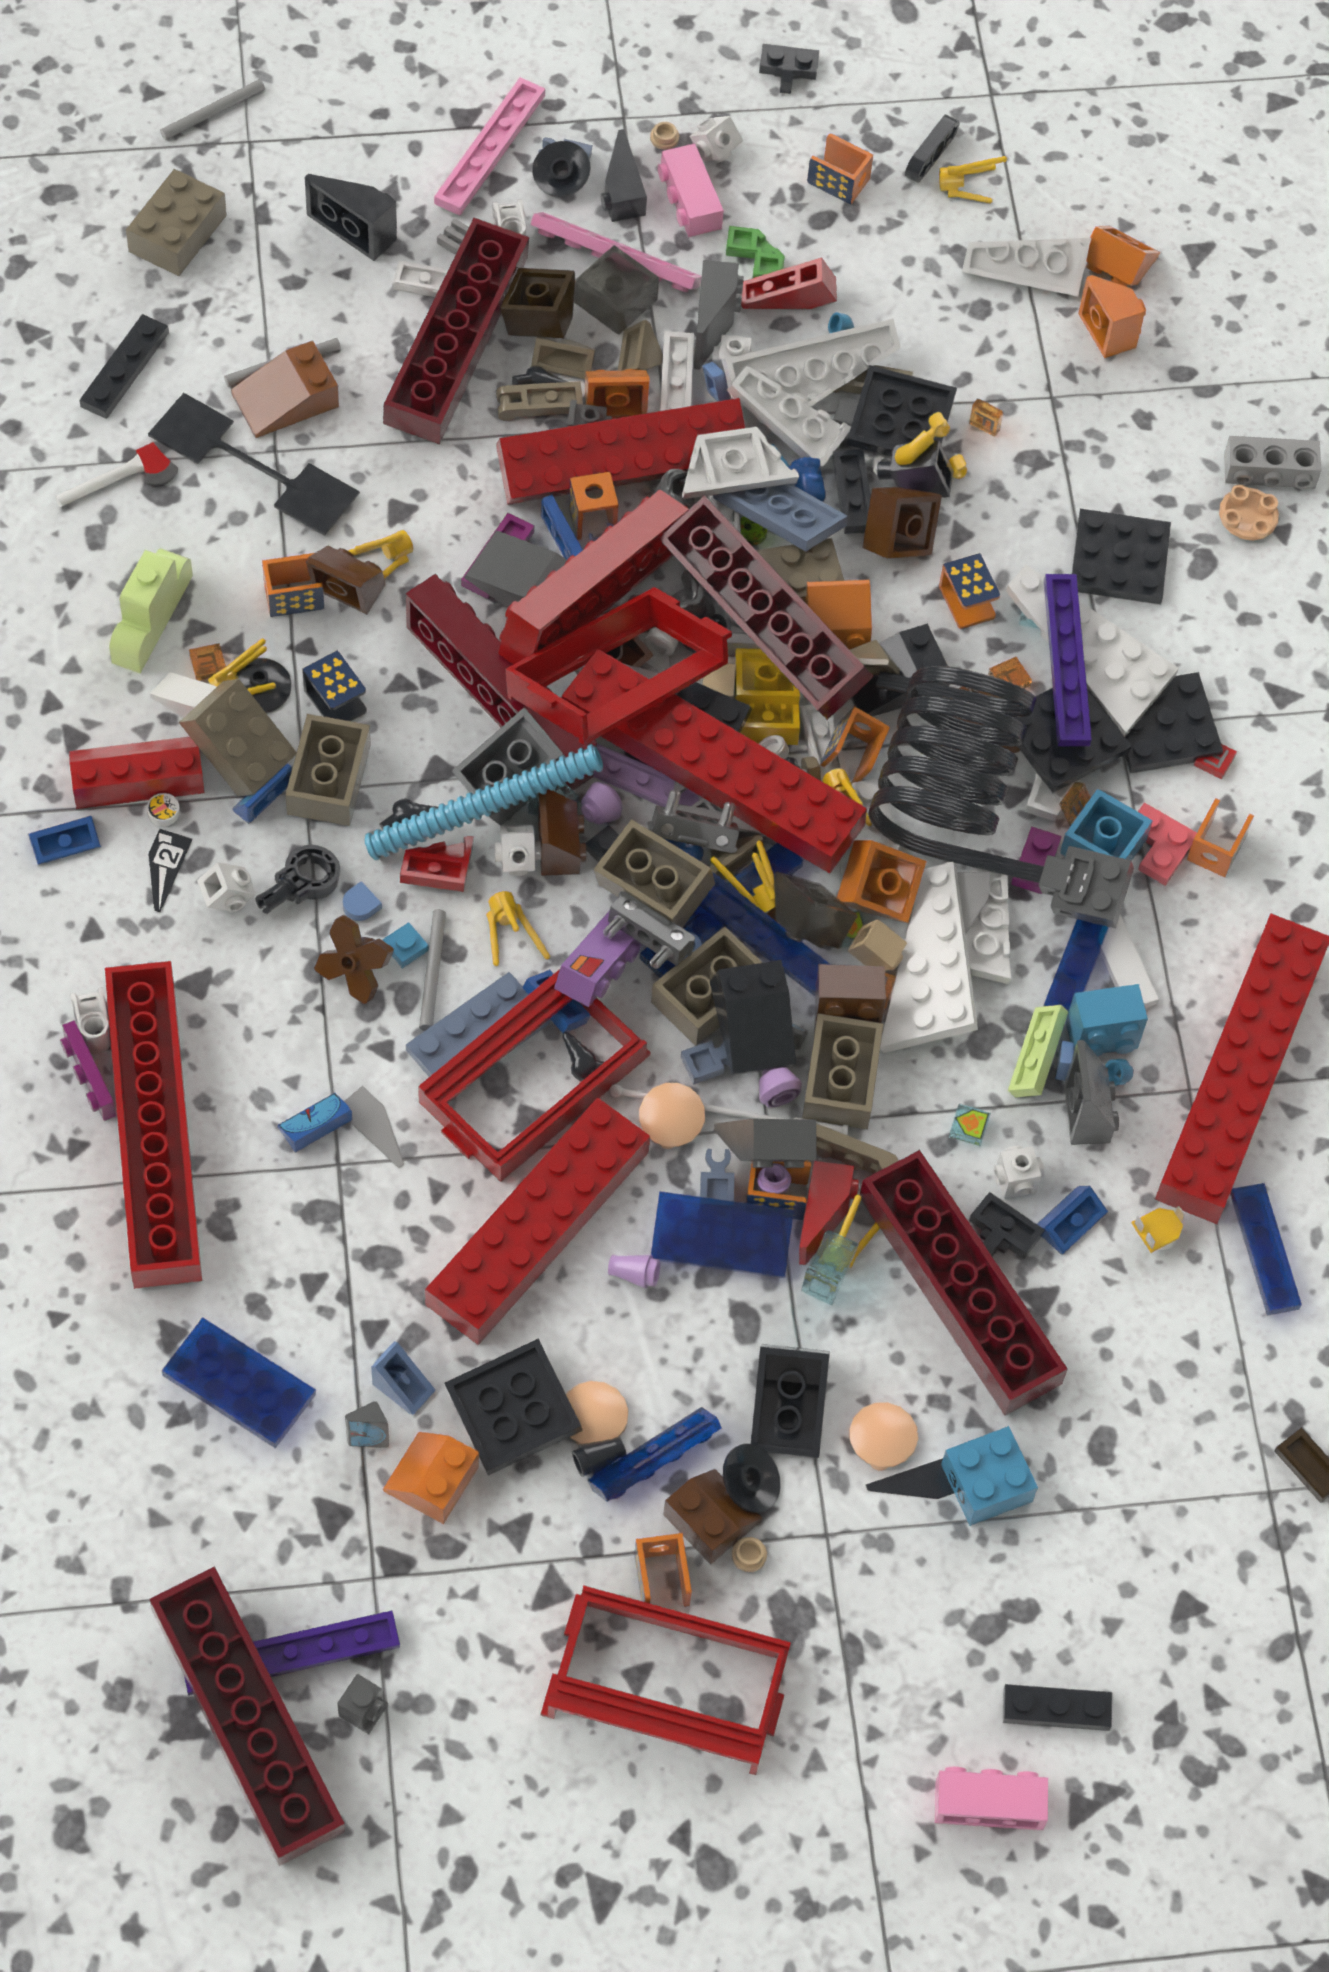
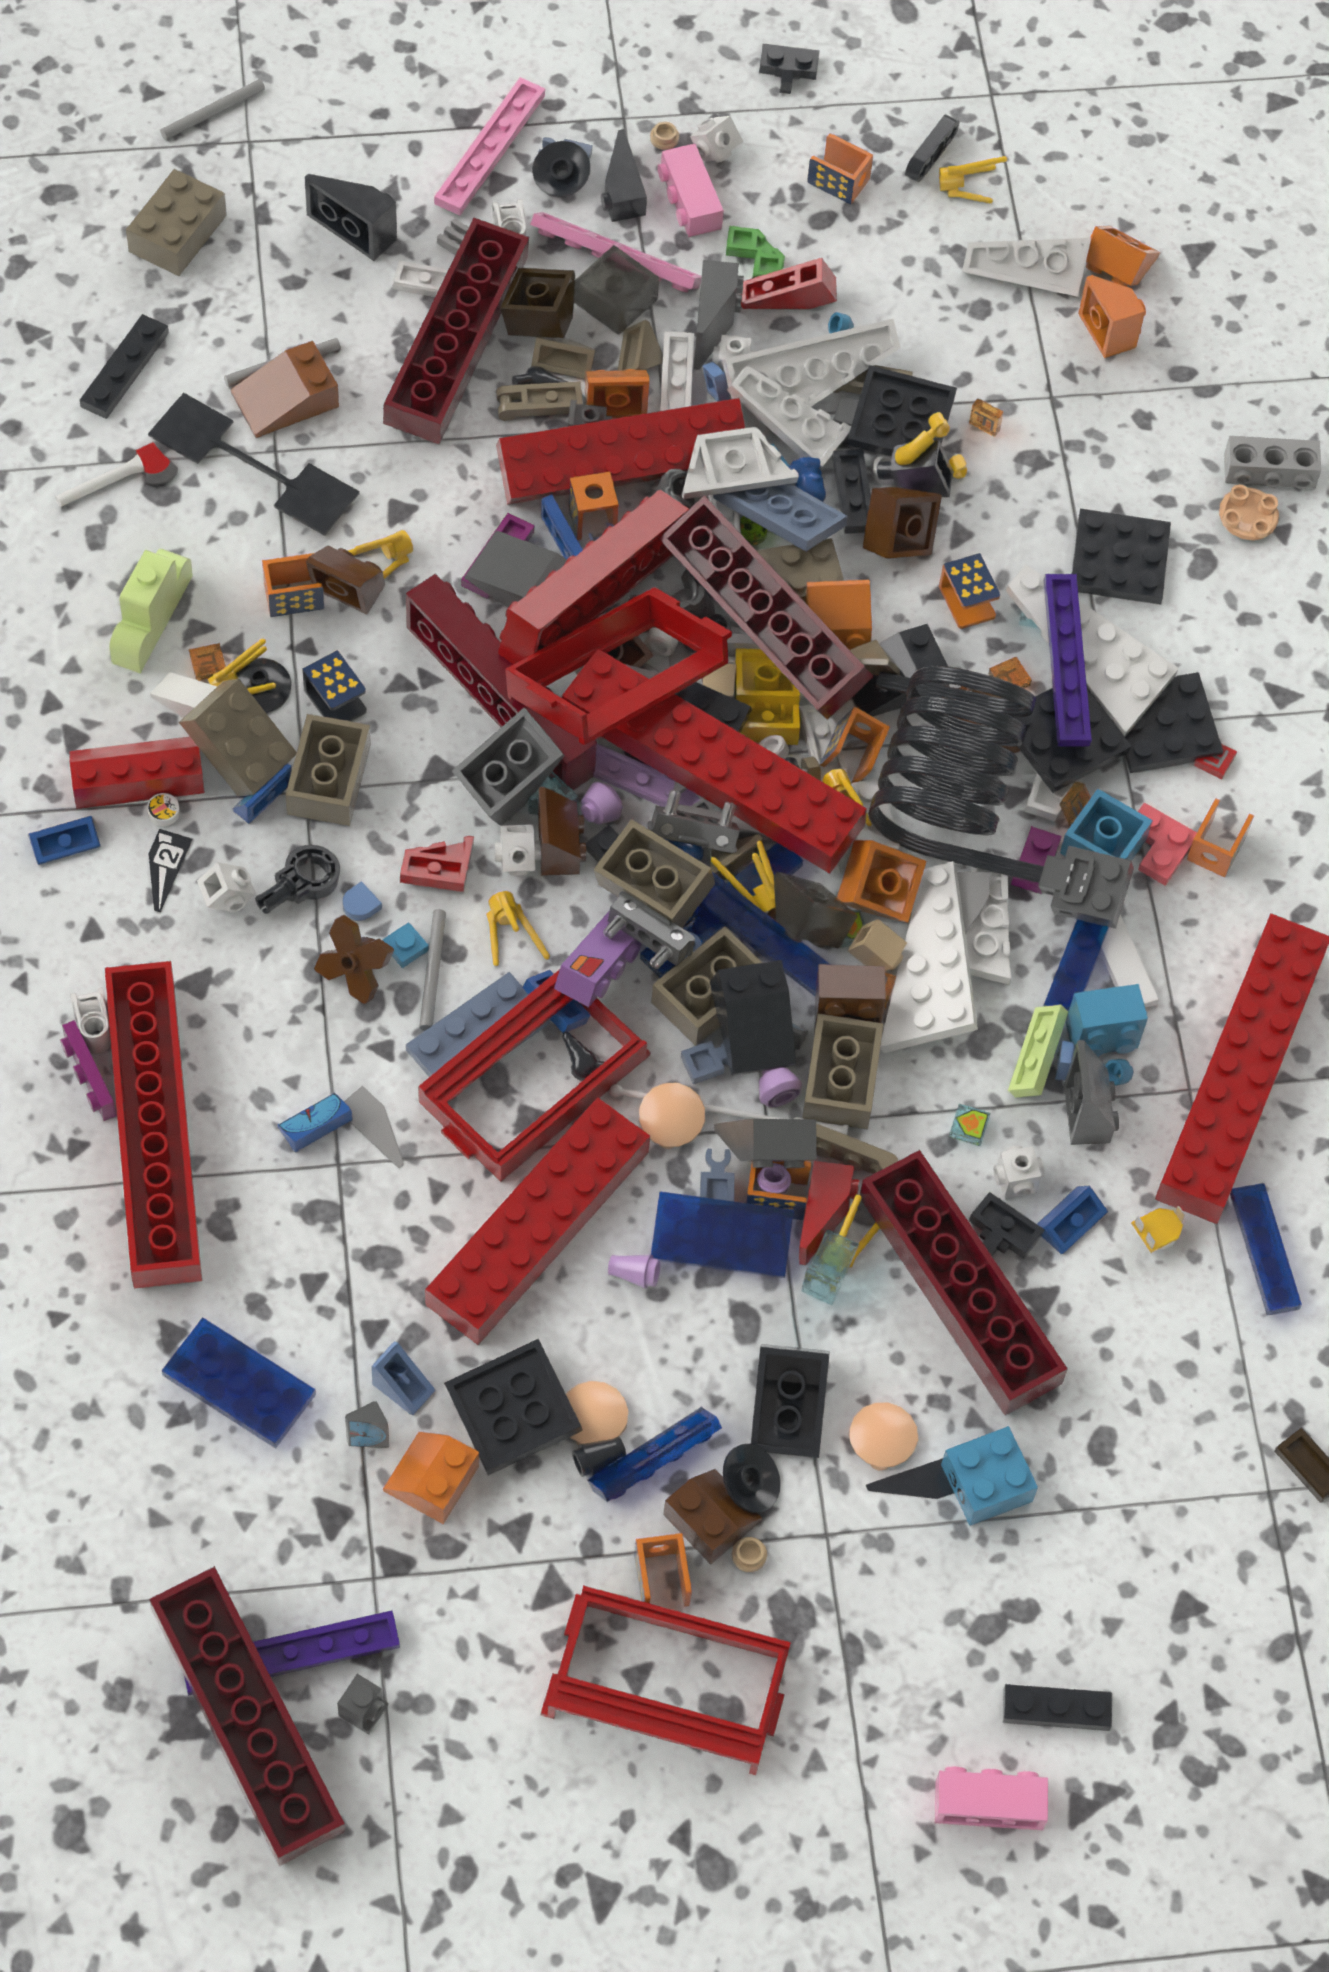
medium azure piece [364,744,603,861] -> none
black animal [379,798,438,830] -> none

